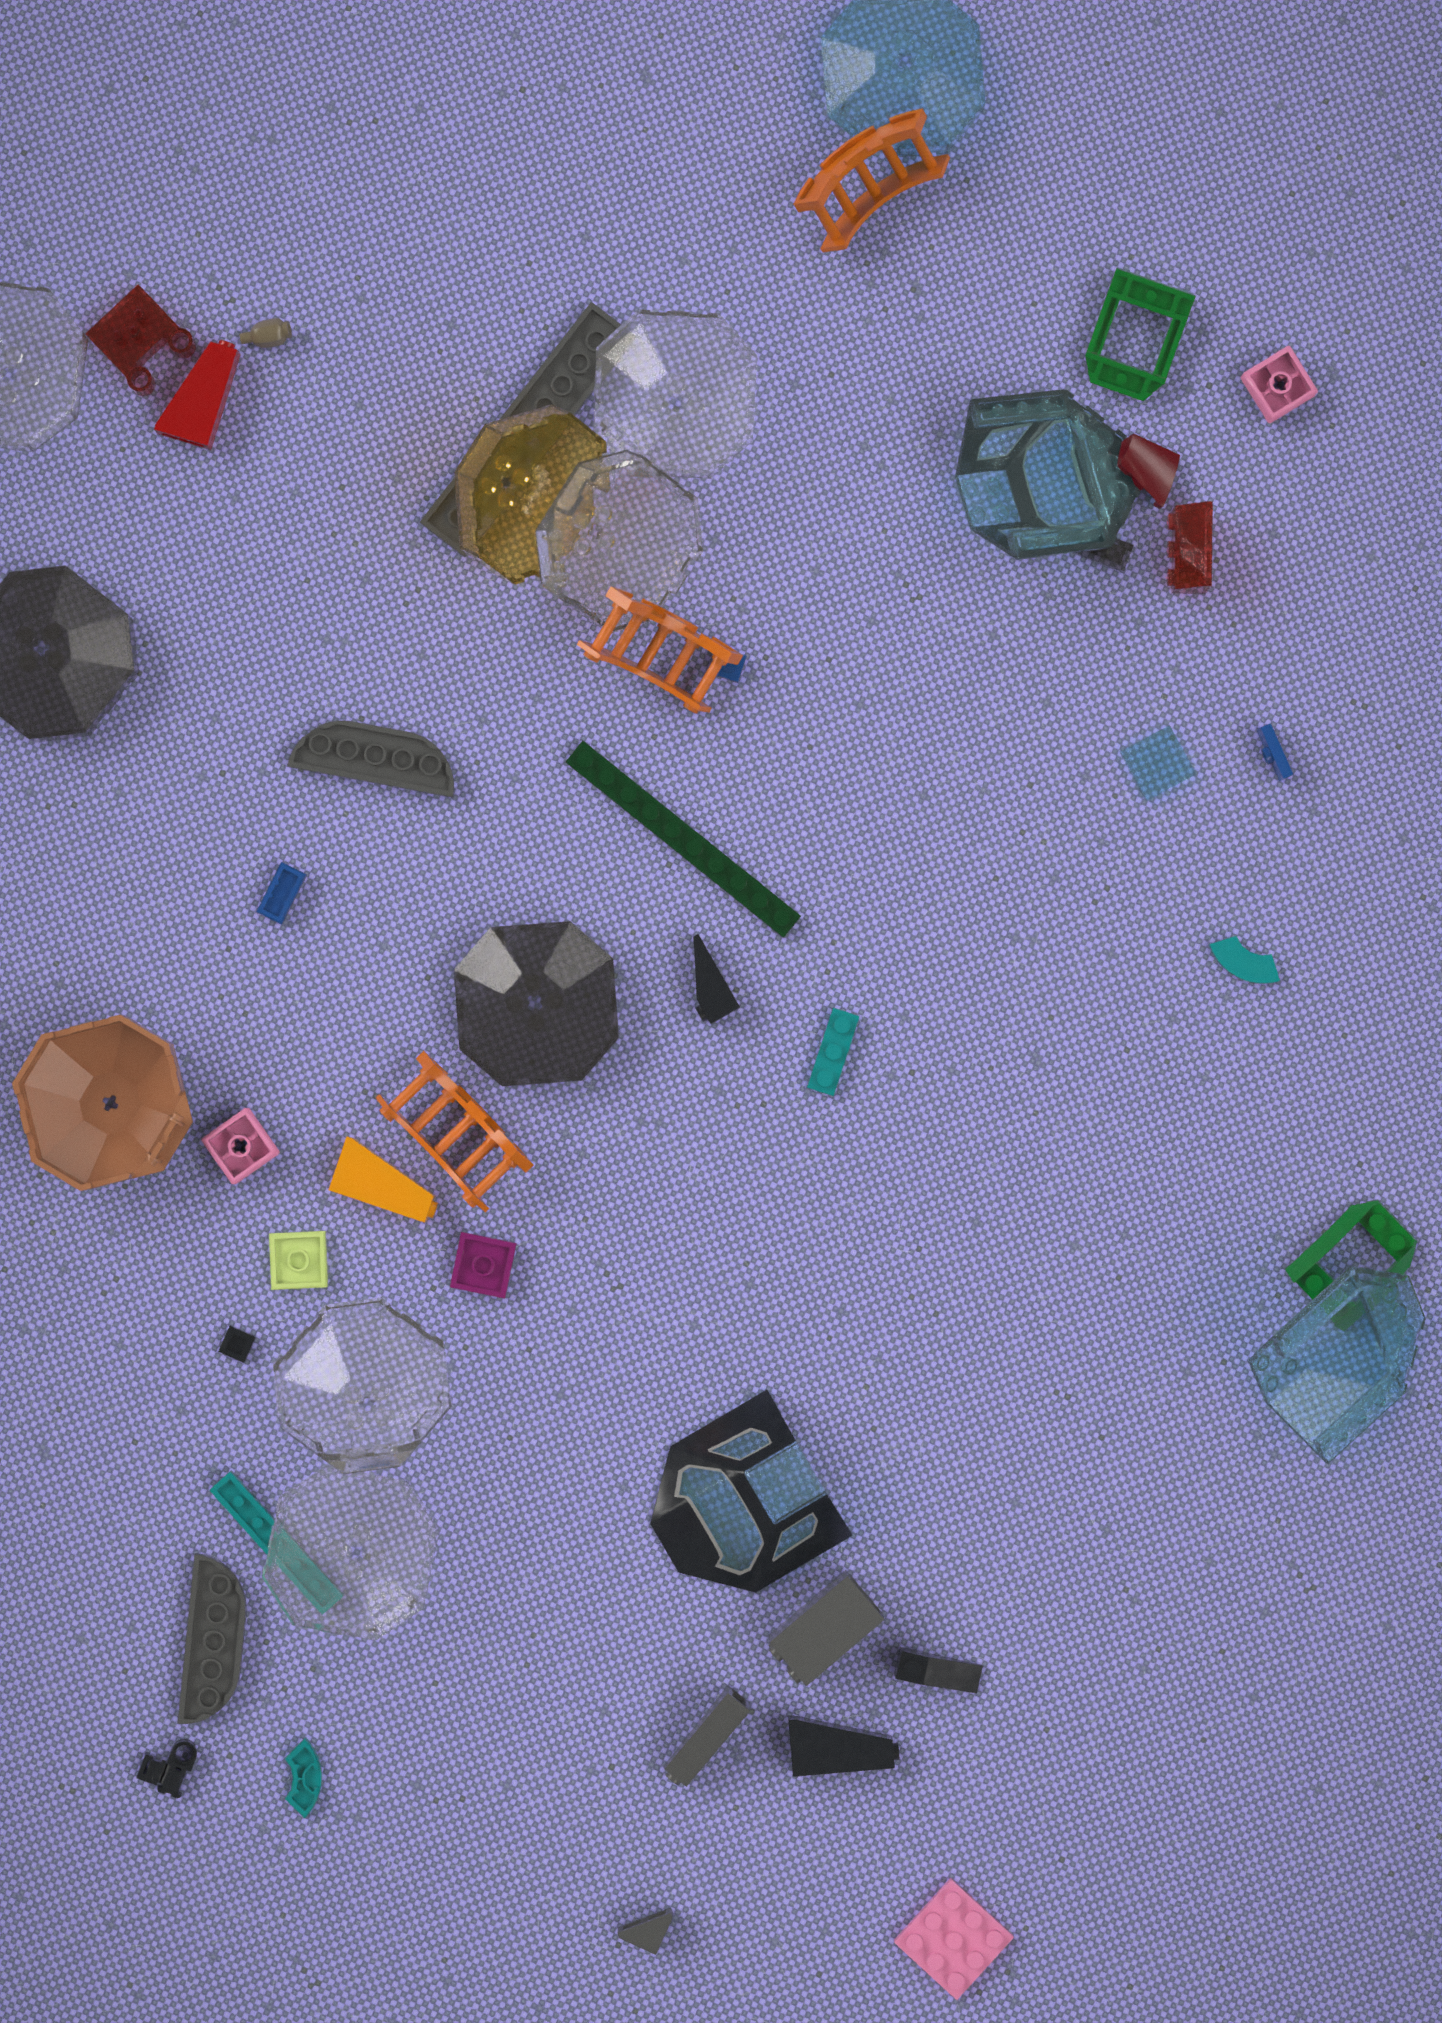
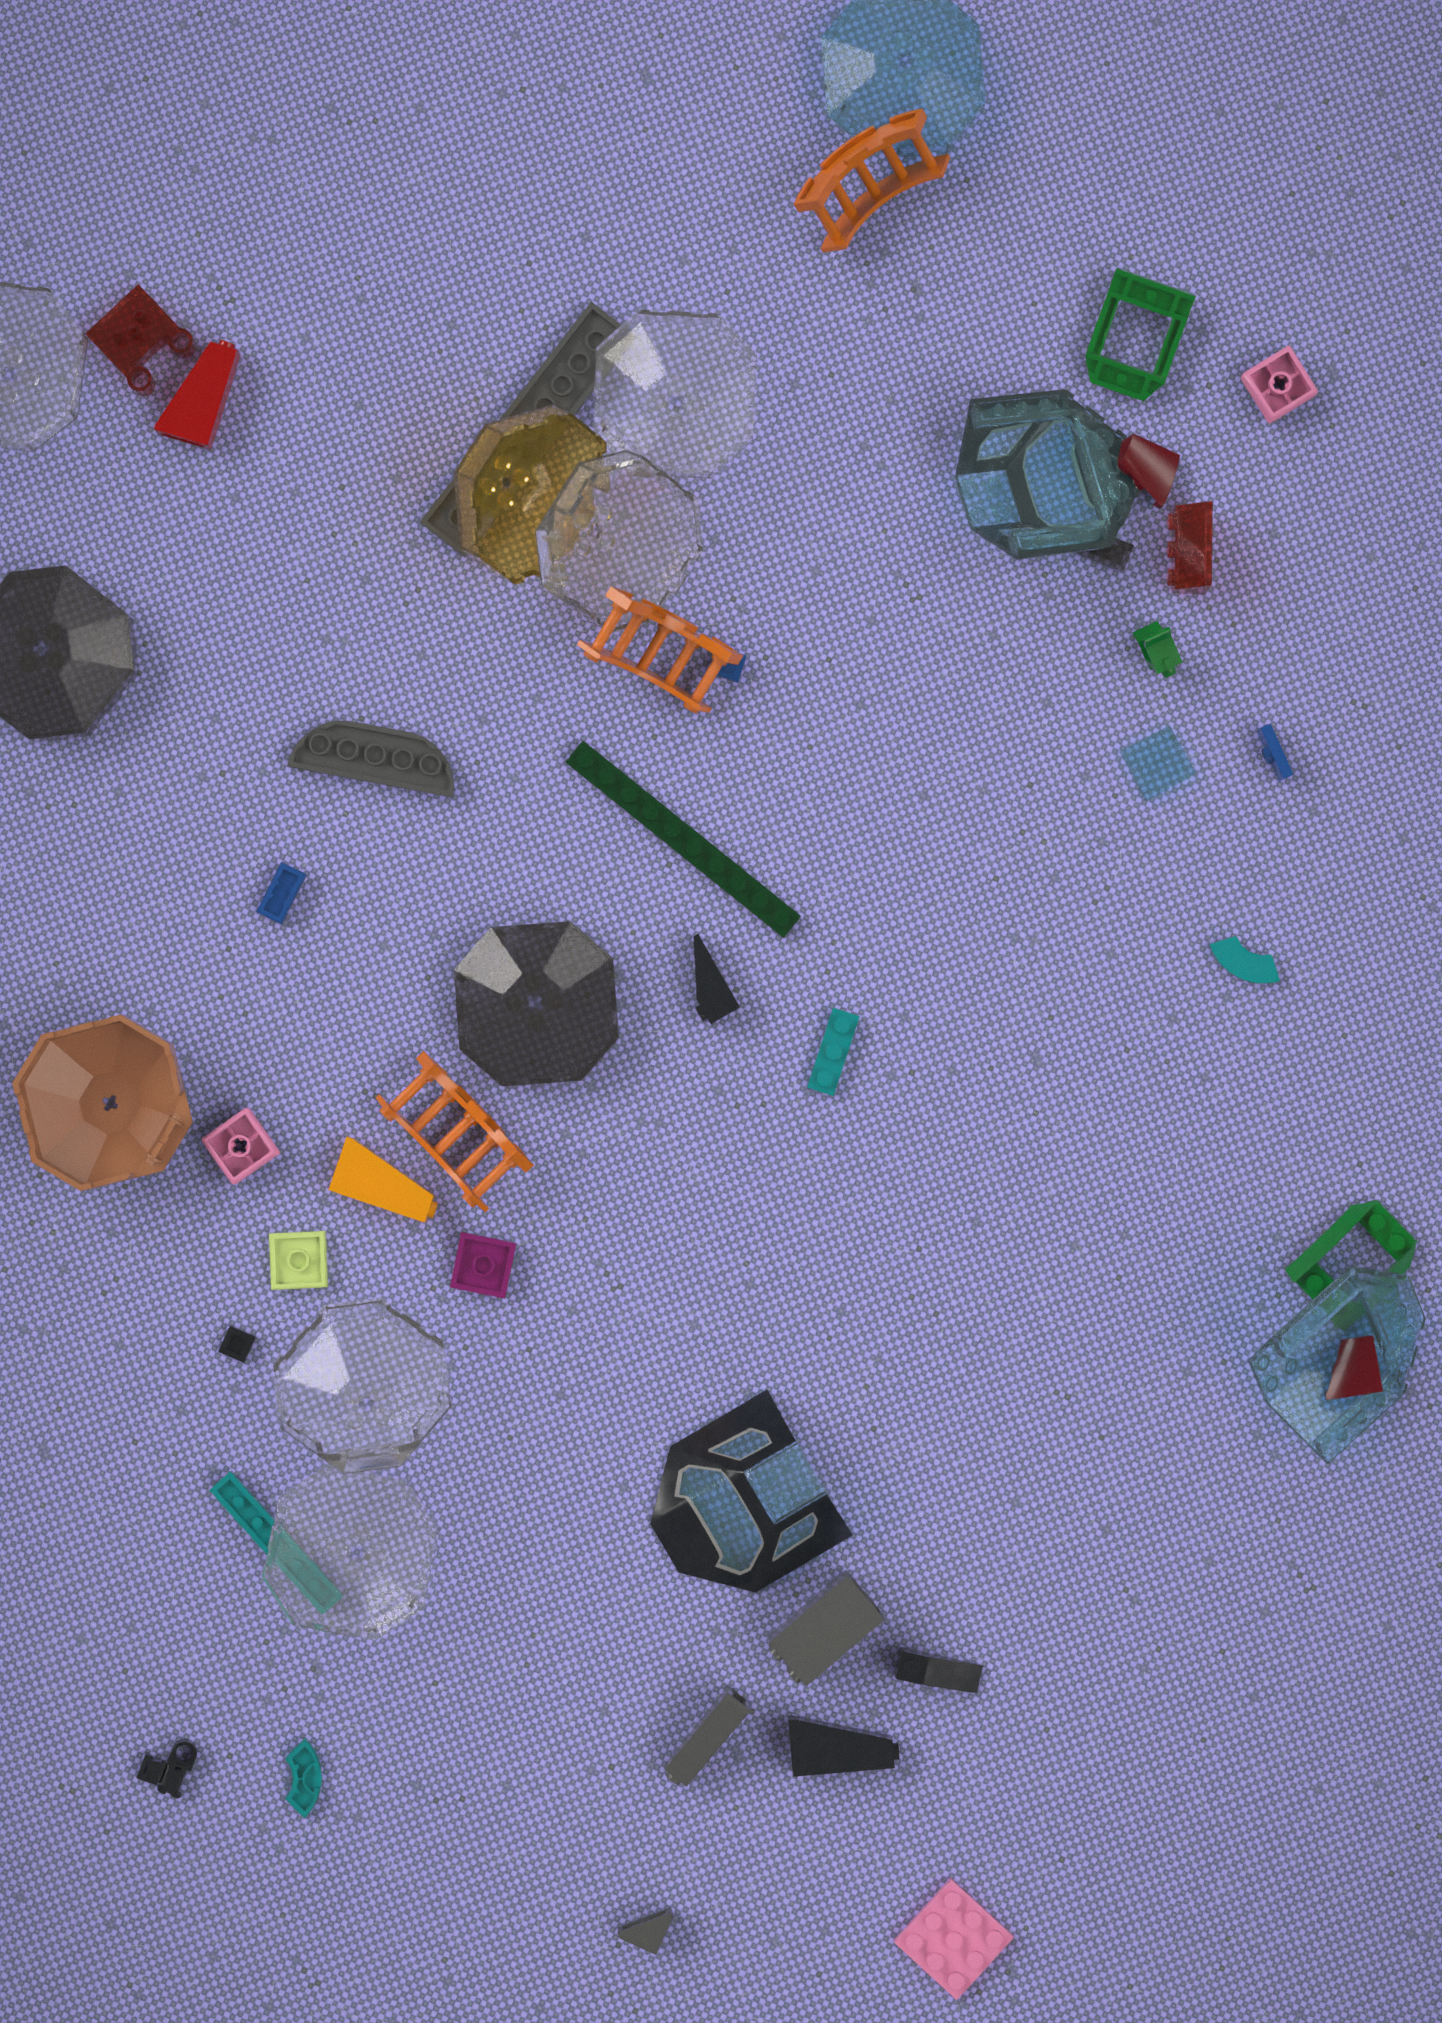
dark grey plate [177,1553,247,1724] -> none
dark tan plant [240,318,292,348] -> none
none -> green piece [1132,621,1183,678]
none -> dark red slope [1324,1335,1383,1400]

